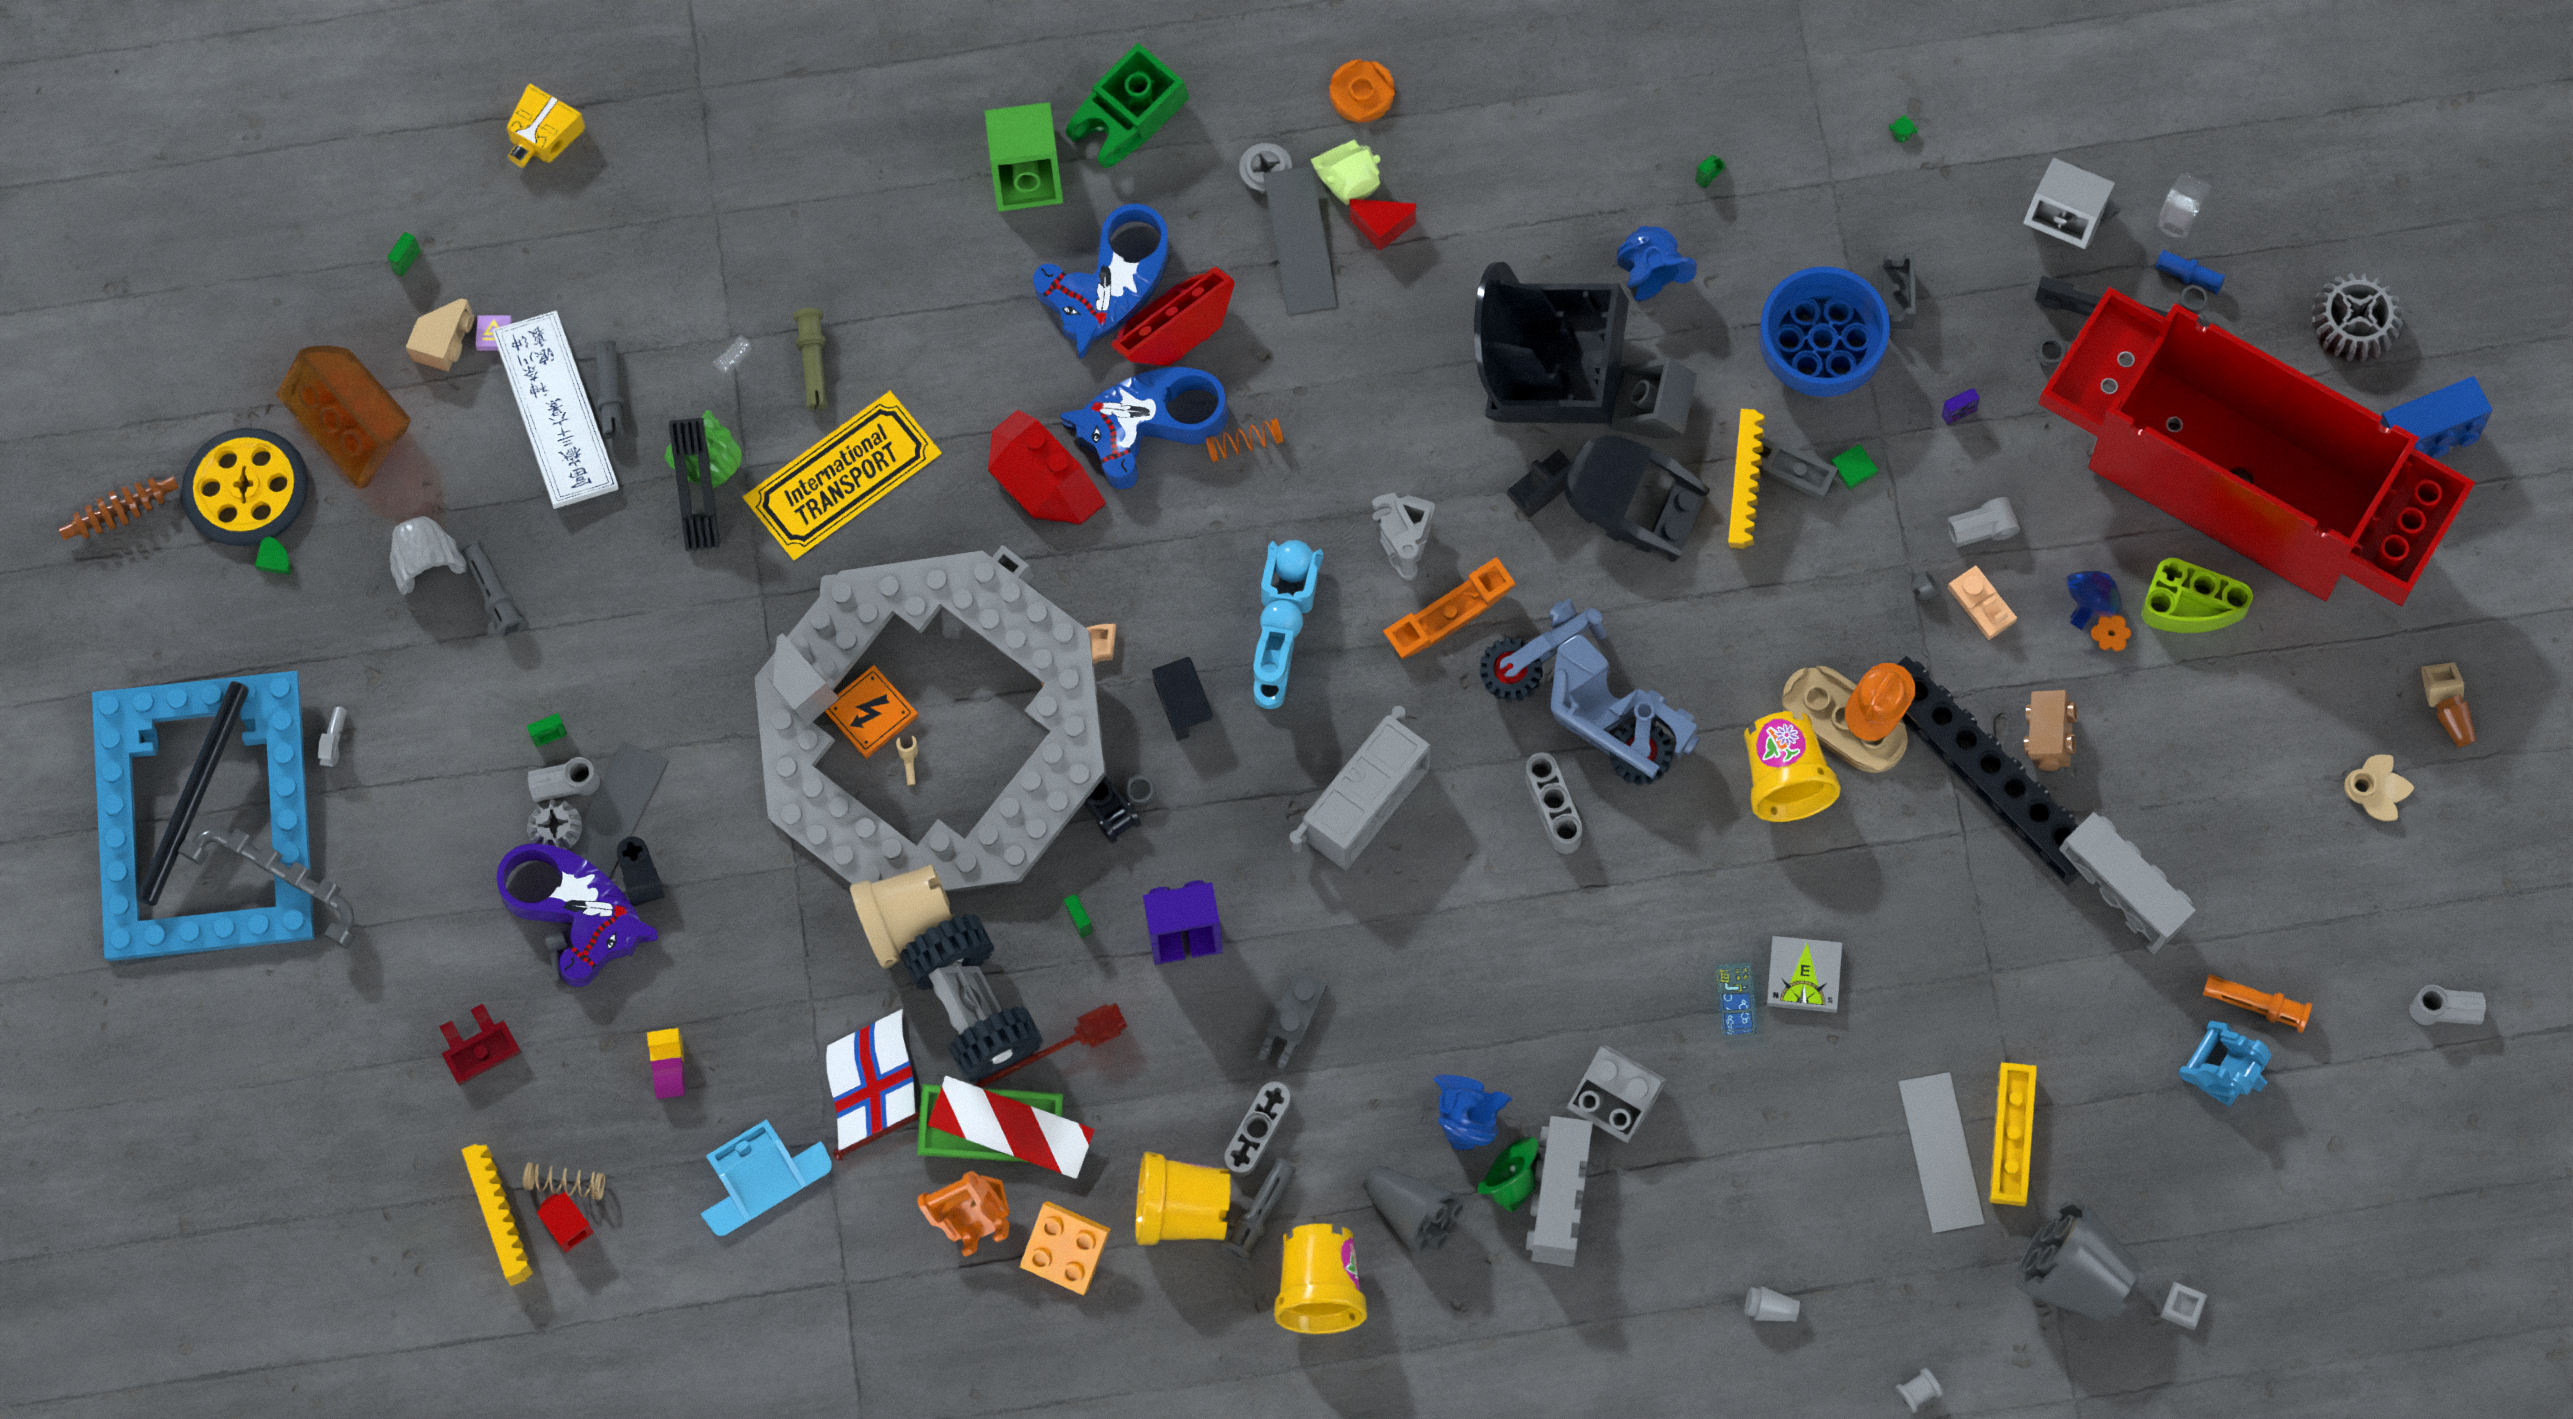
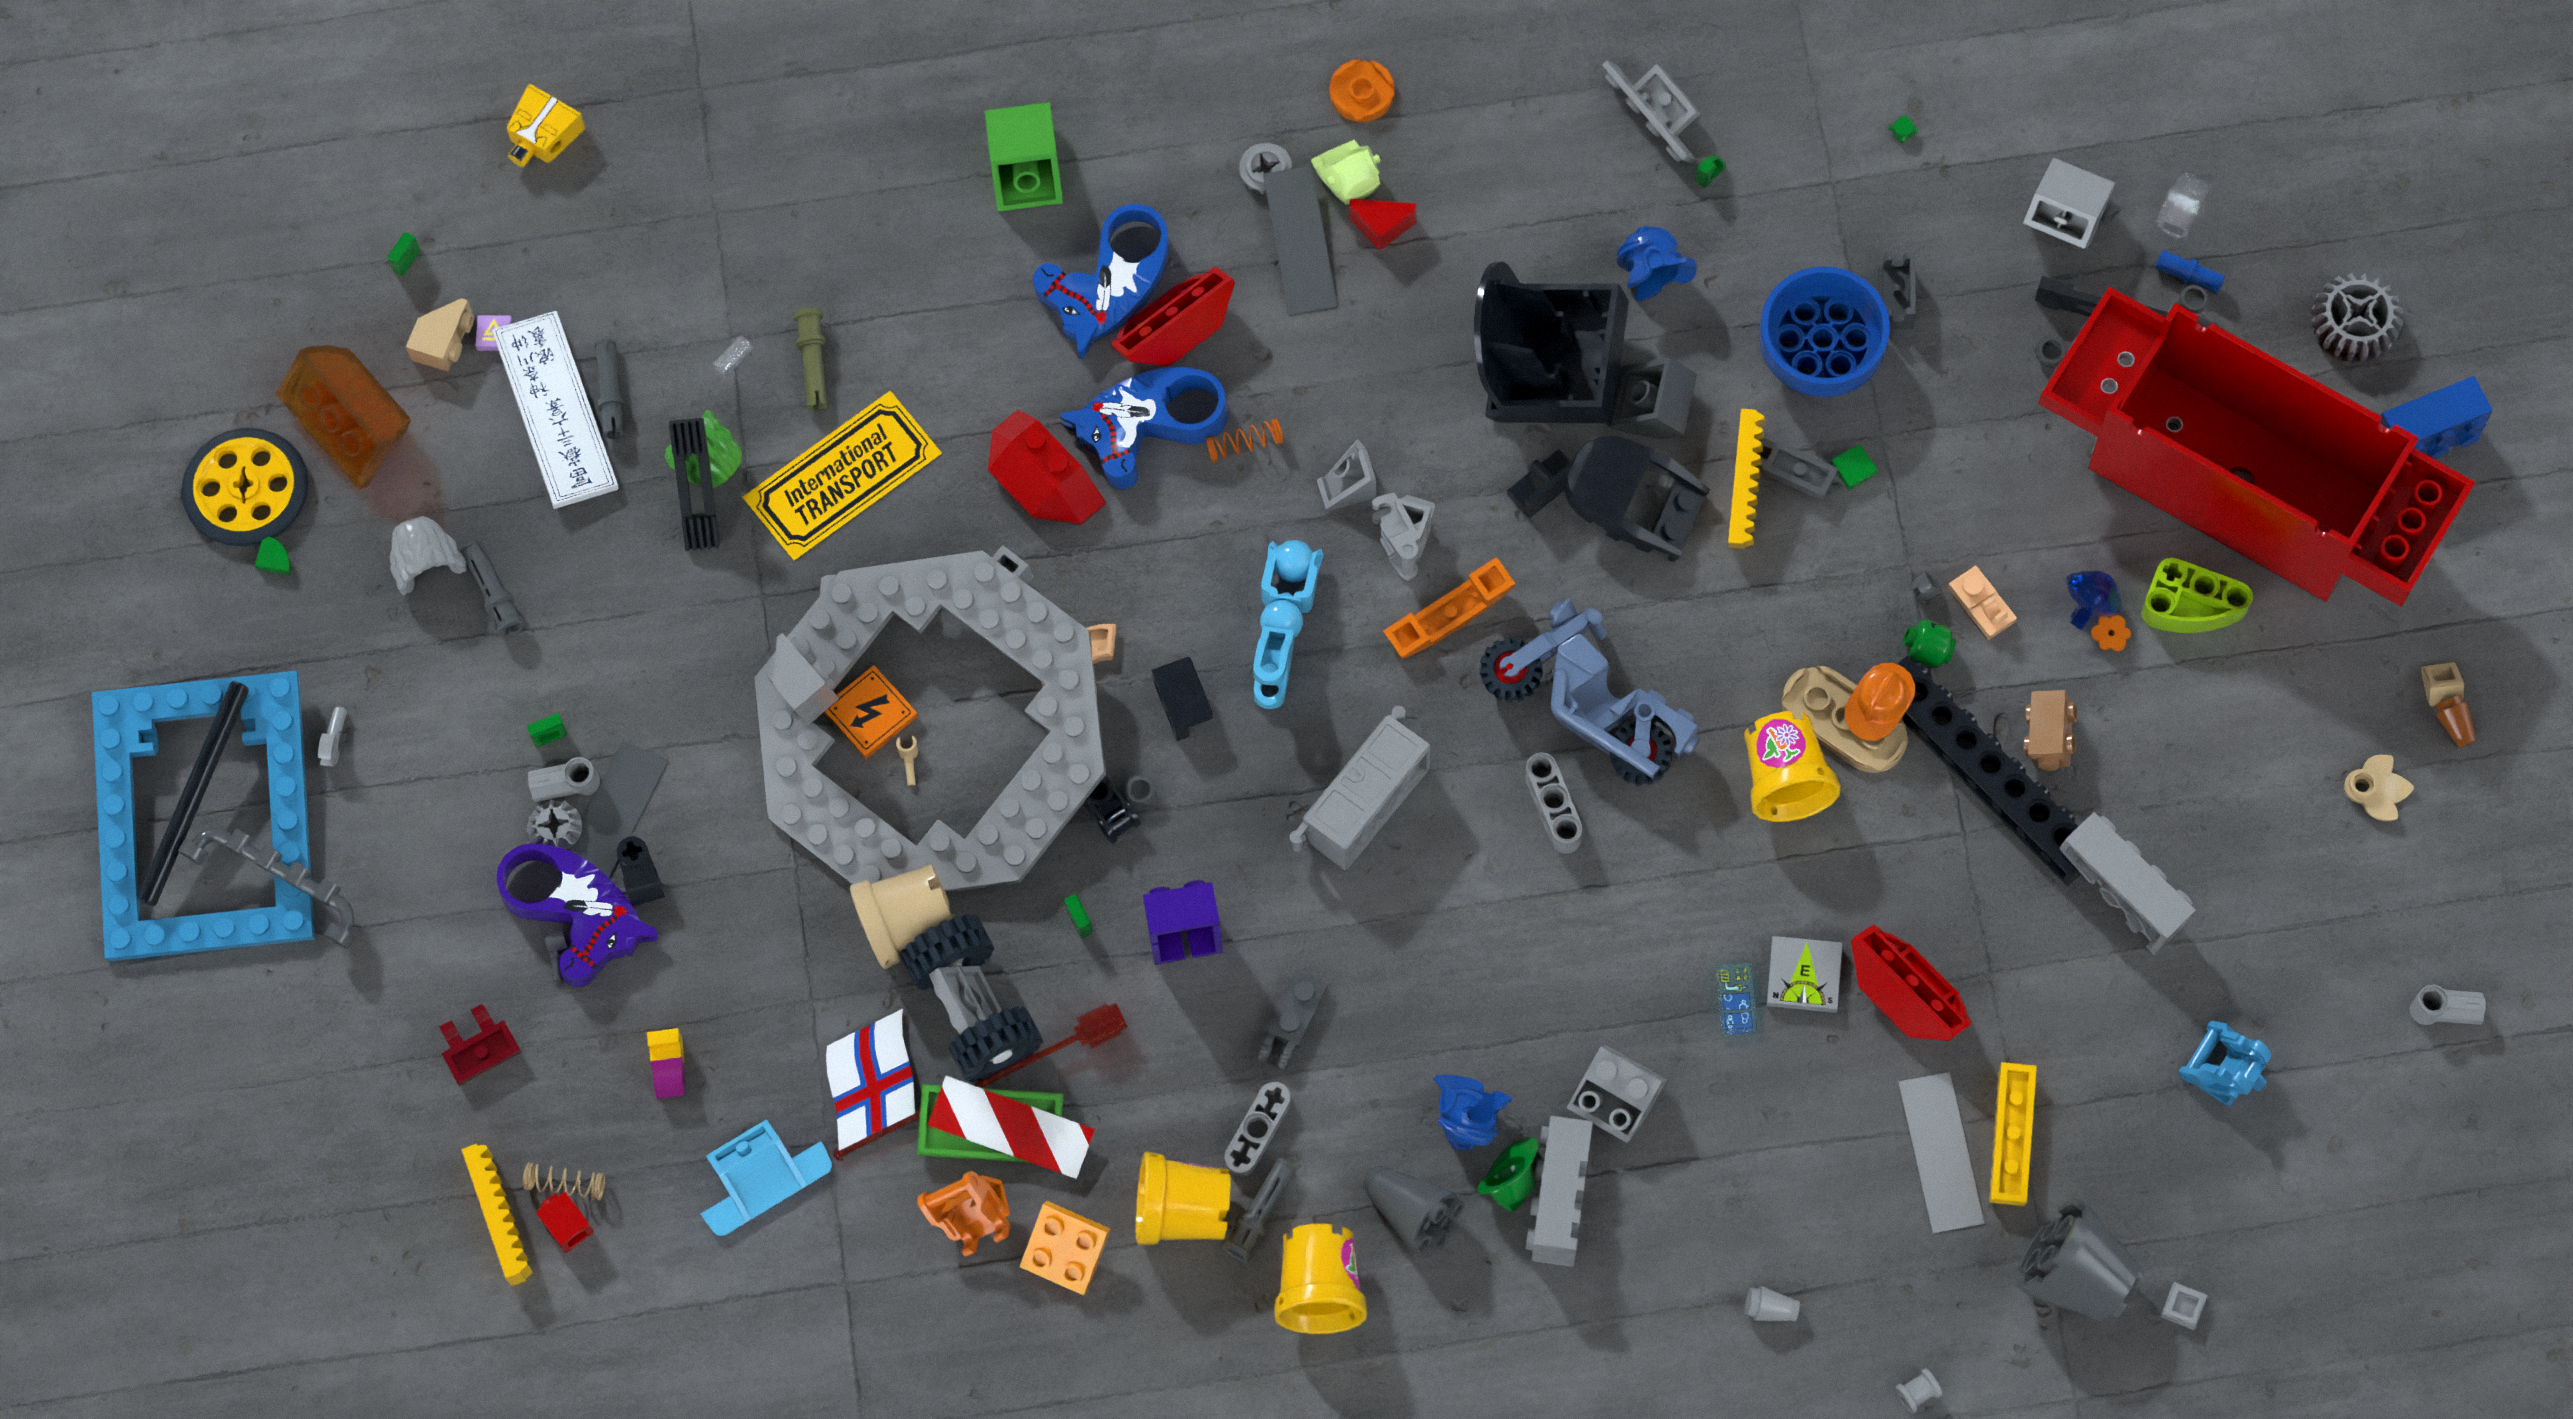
dark orange piece [58,476,179,540] -> none
green brick [1066,43,1190,168] -> none
dark purple tile [1941,388,1980,425] -> none
light grey piece [1947,497,2021,548] -> none
orange pin [2203,974,2313,1033] -> none
none -> light grey slope [1317,439,1376,511]
none -> light grey bracket [1602,60,1701,164]
none -> red wedge [1851,924,1972,1041]
none -> green head [1902,619,1956,669]

